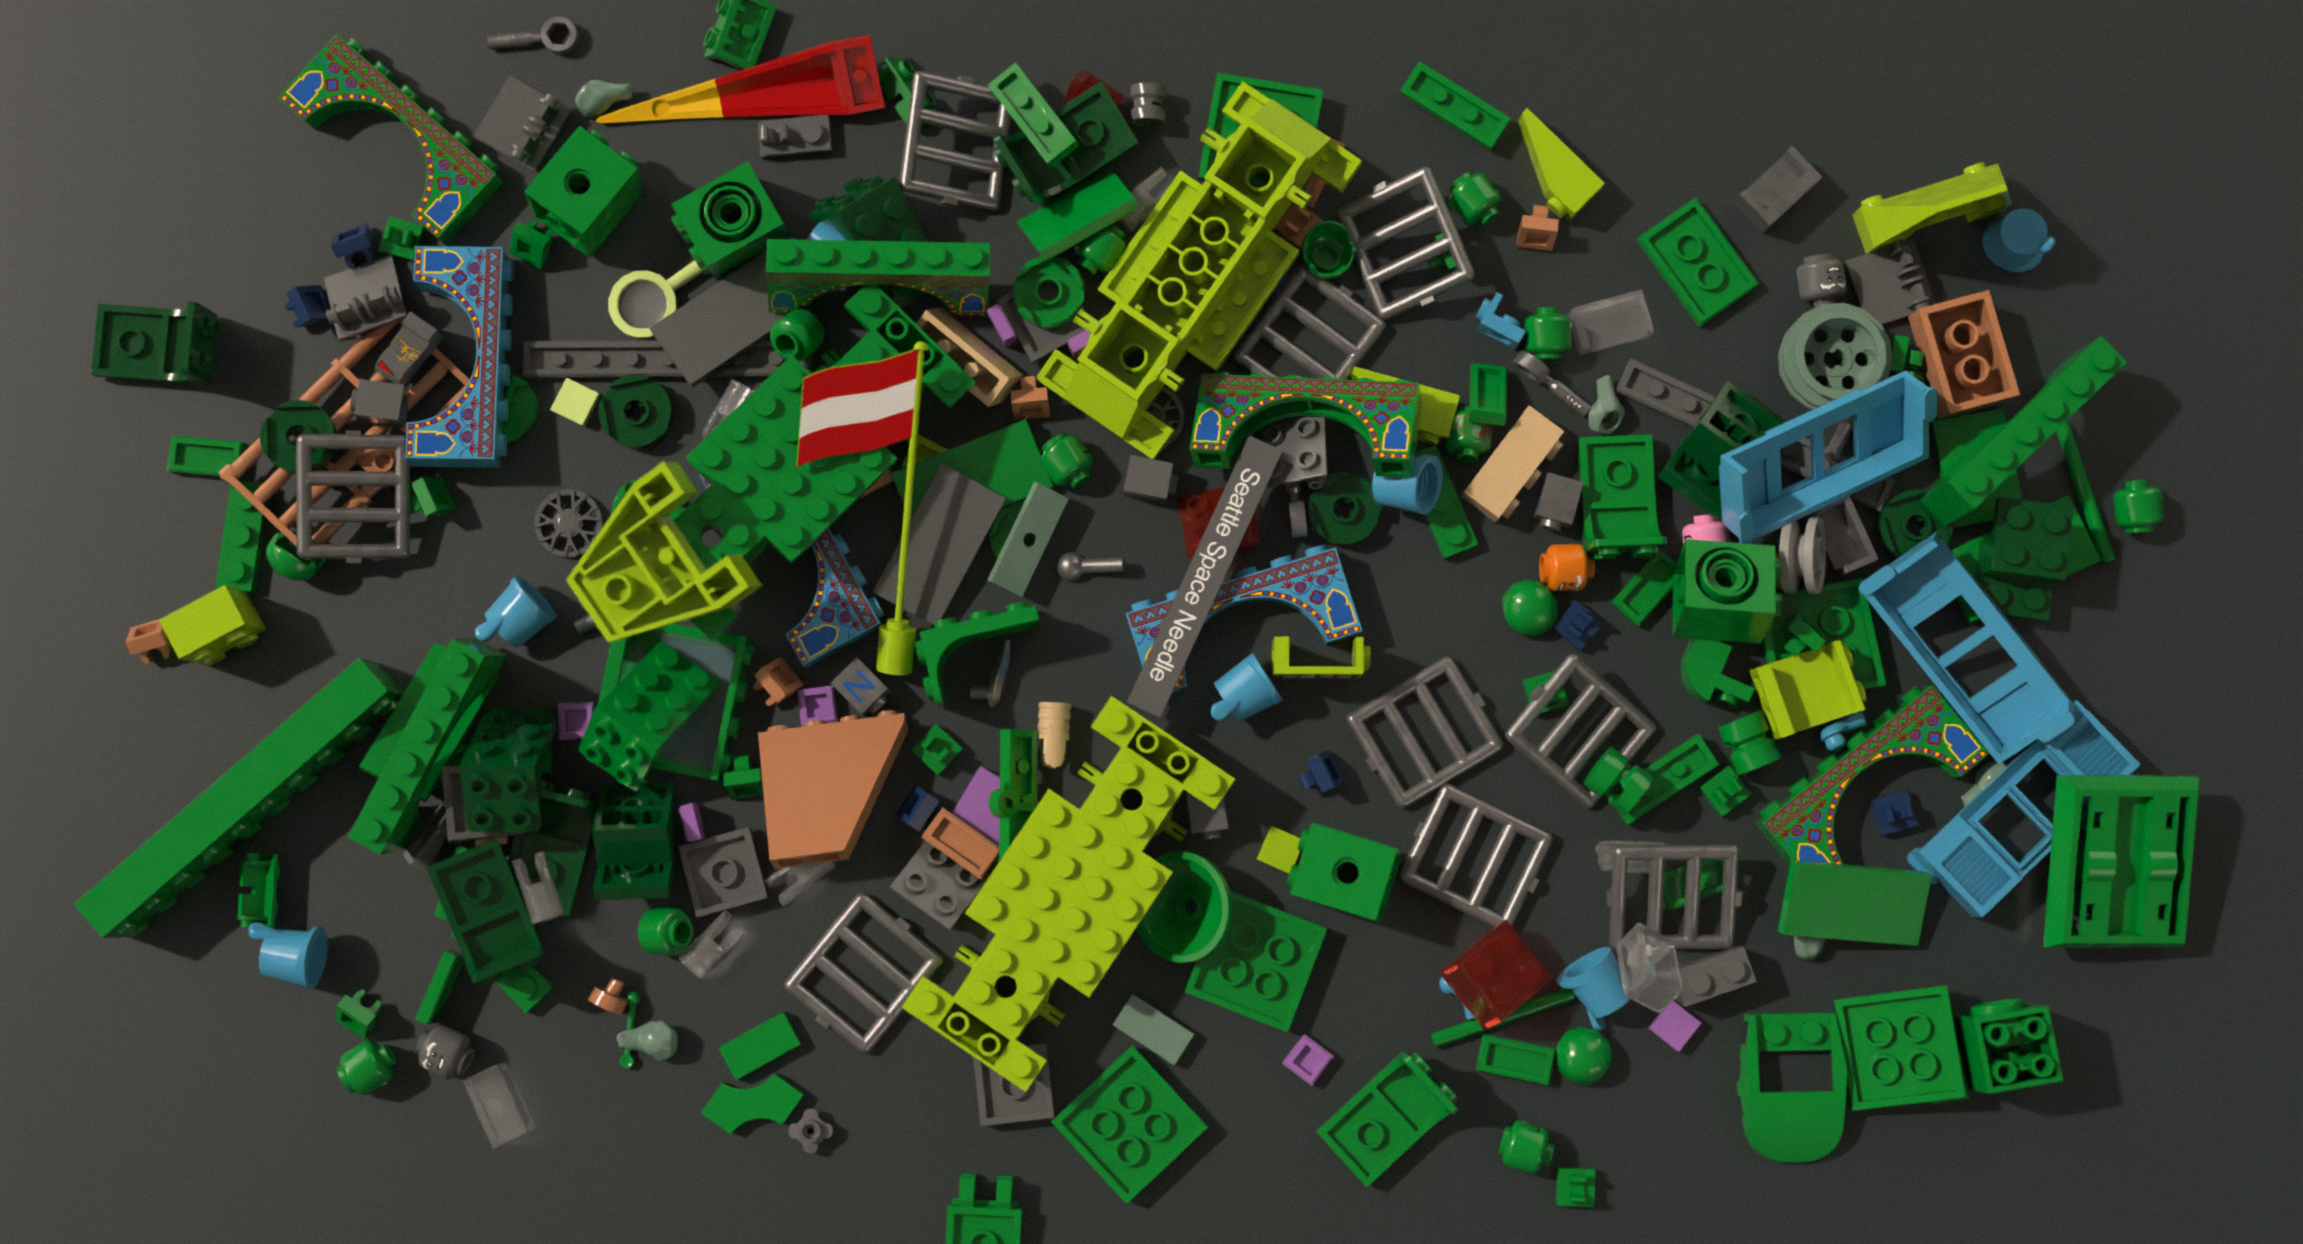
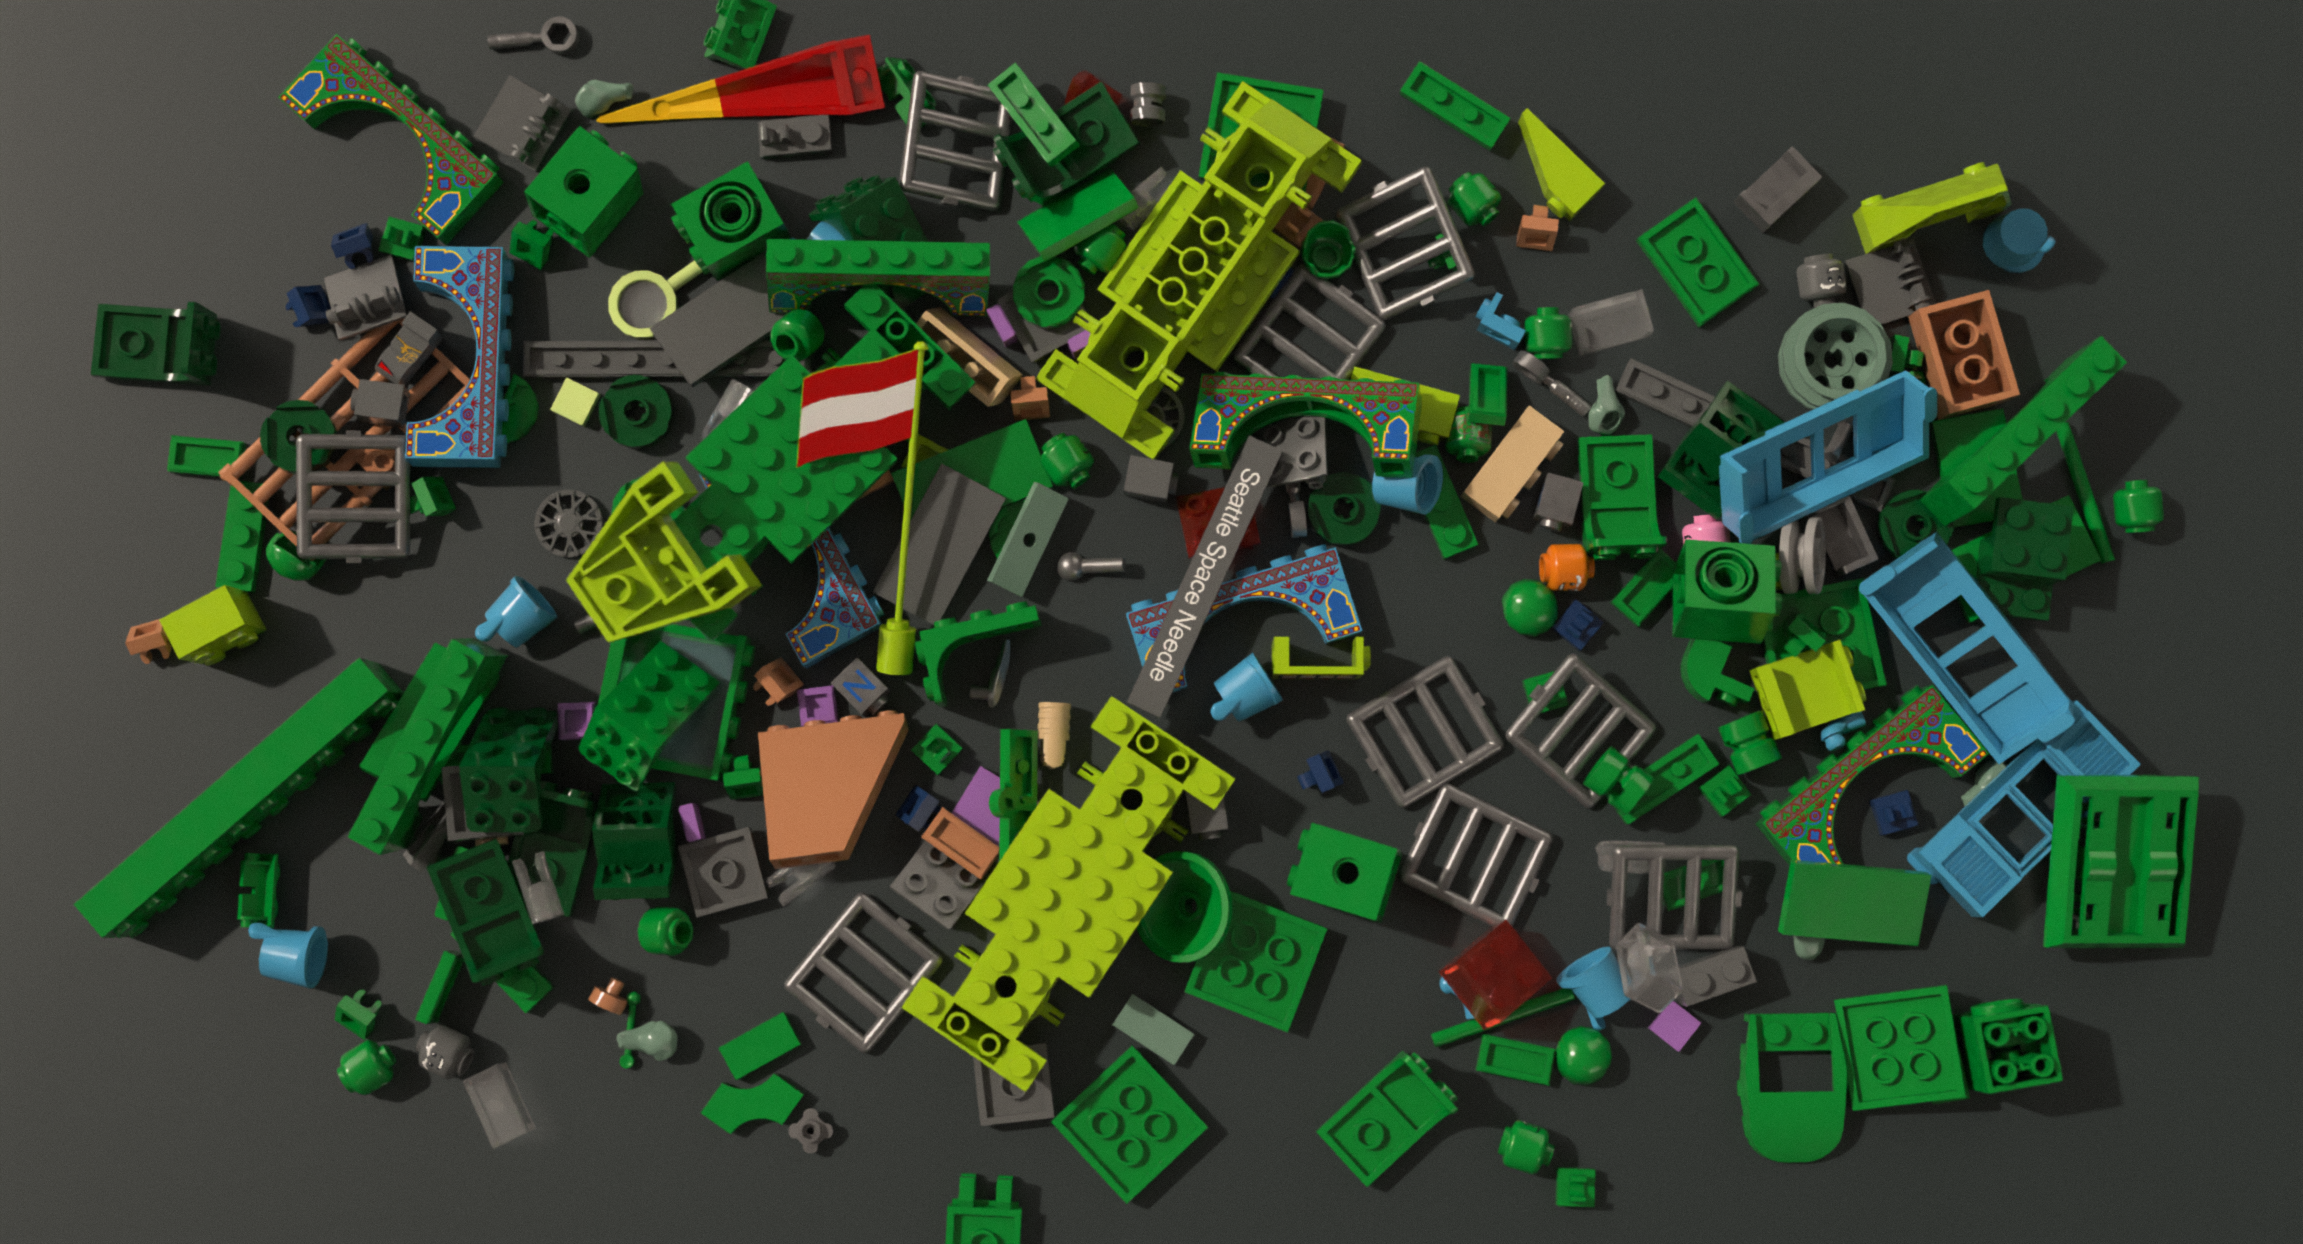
clear hinge [679,910,748,980] -> none
lime tile [1257,826,1300,874] -> none
medium lavender tile [1282,1034,1334,1086] -> none

